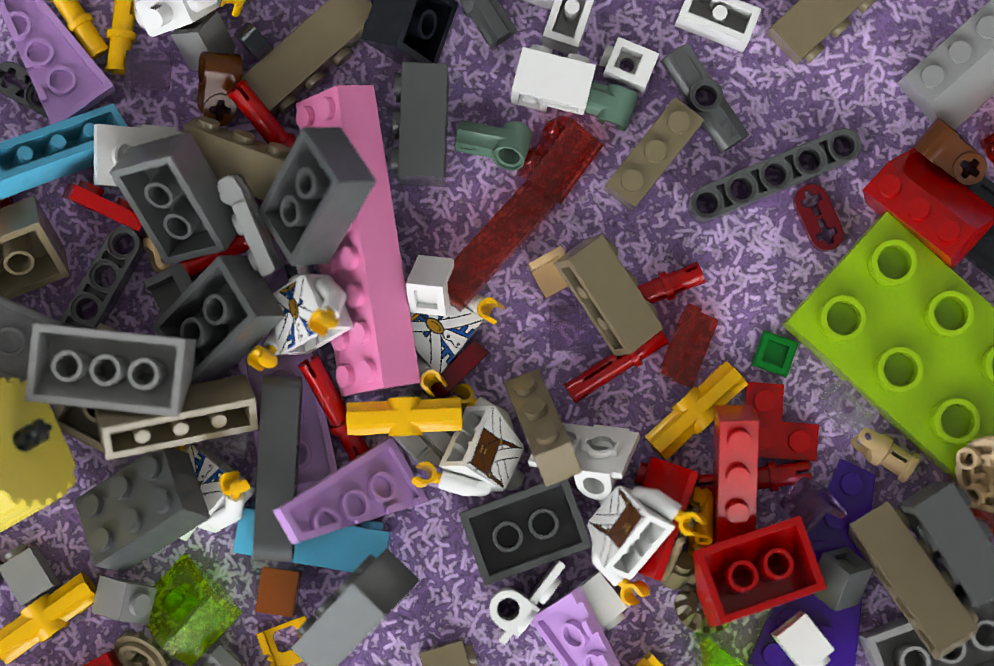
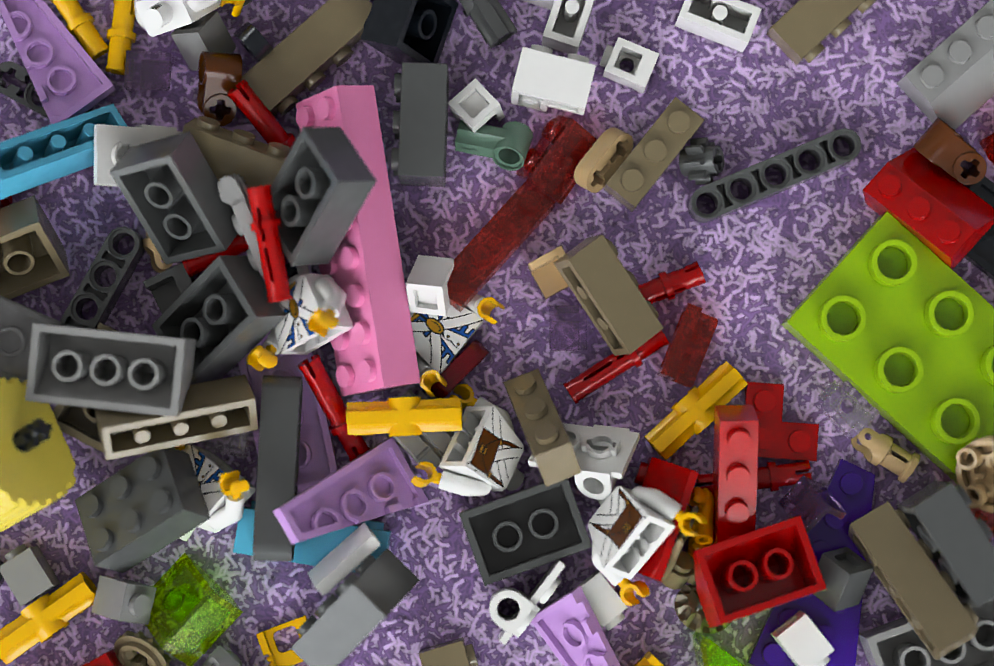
red plate [62,180,142,231] -> none
dark orange panel [255,567,303,617] -> none
sand green piece [584,81,639,131] -> none
dark grey piece [660,43,749,154] -> none
green tile [751,330,799,378] -> none
dark red beam [793,184,844,252] -> none
none -> red pin [246,184,293,303]
none -> white tile [307,523,381,596]
none -> white panel [448,78,505,133]
none -> tan beam [574,127,633,193]
none -> dark grey gear [679,137,724,185]

